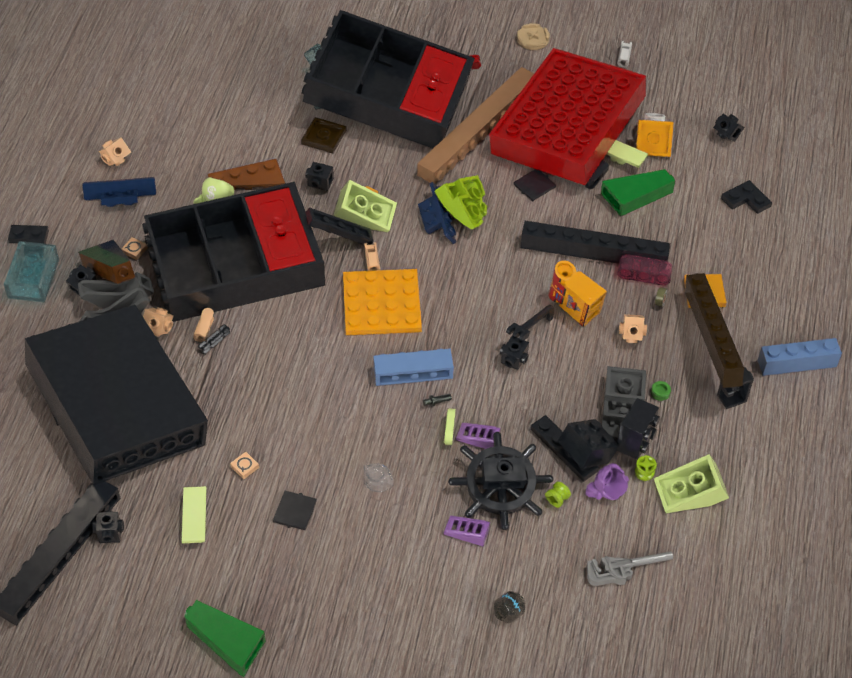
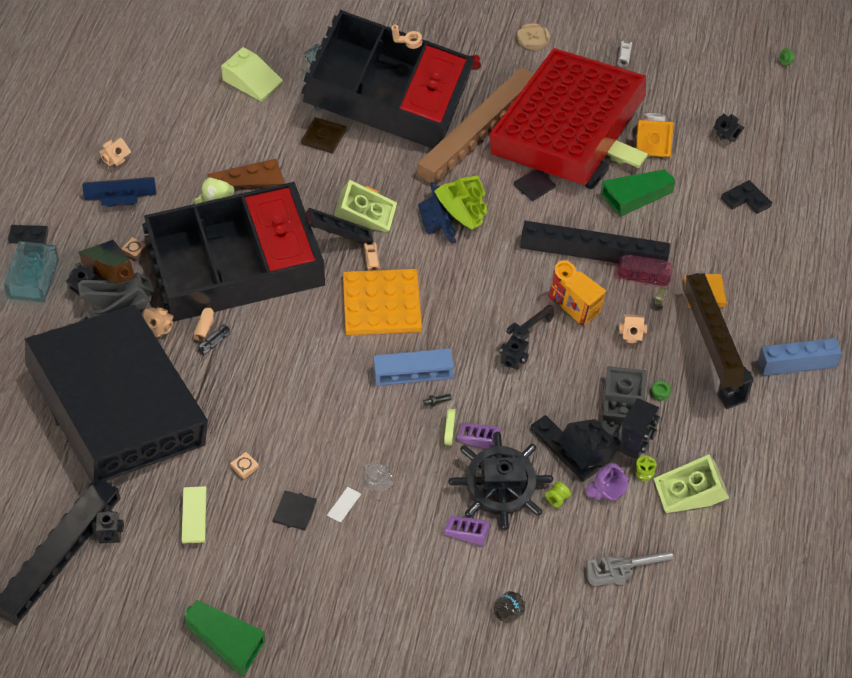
black brick [305,162,334,191] -> none
none -> yellowish green slope [221,47,283,102]
none -> white sticker [327,487,361,523]
none -> light nougat plate [391,25,423,49]
none -> bright green plate [779,48,795,65]

